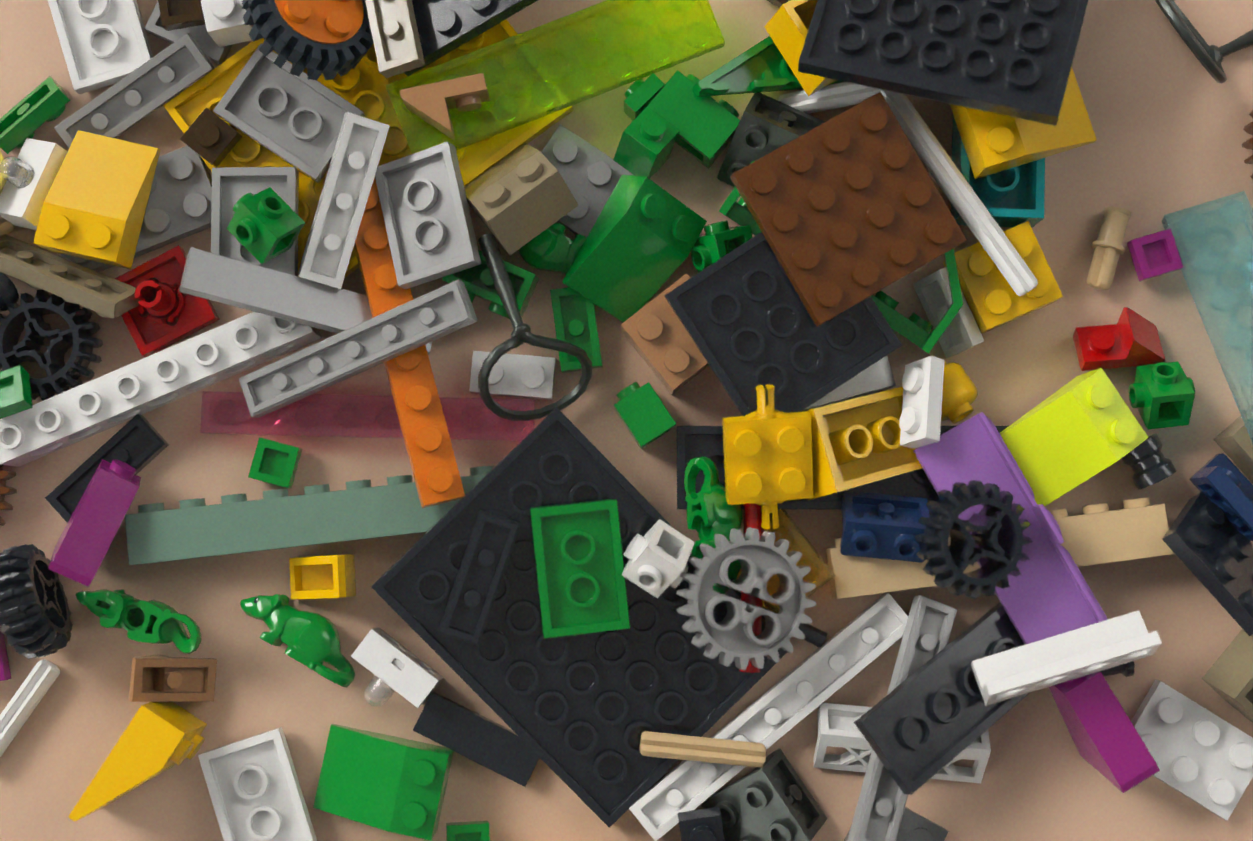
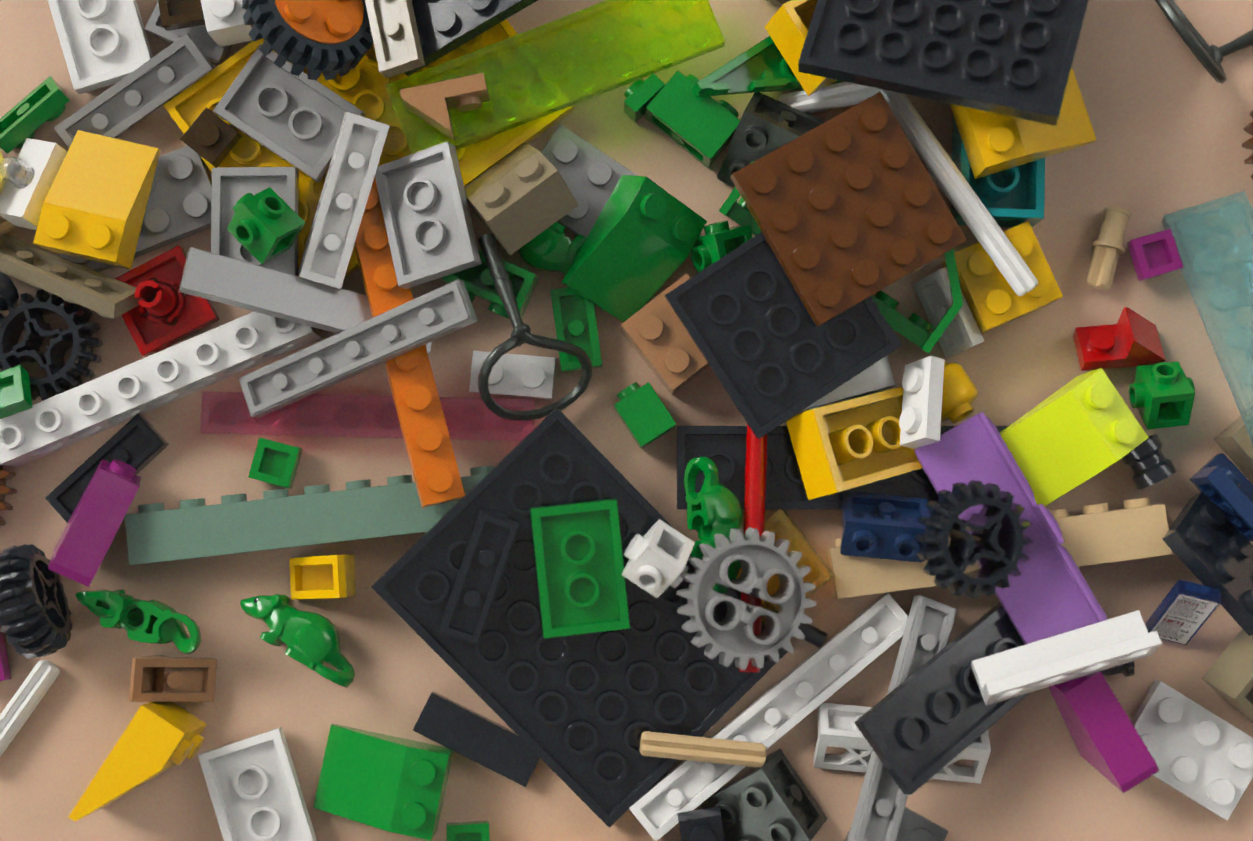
white piece [351,627,443,708] -> none
green brick [613,107,680,179] -> none
yellow plate [722,385,813,529] -> none
none -> tile [1146,580,1221,645]

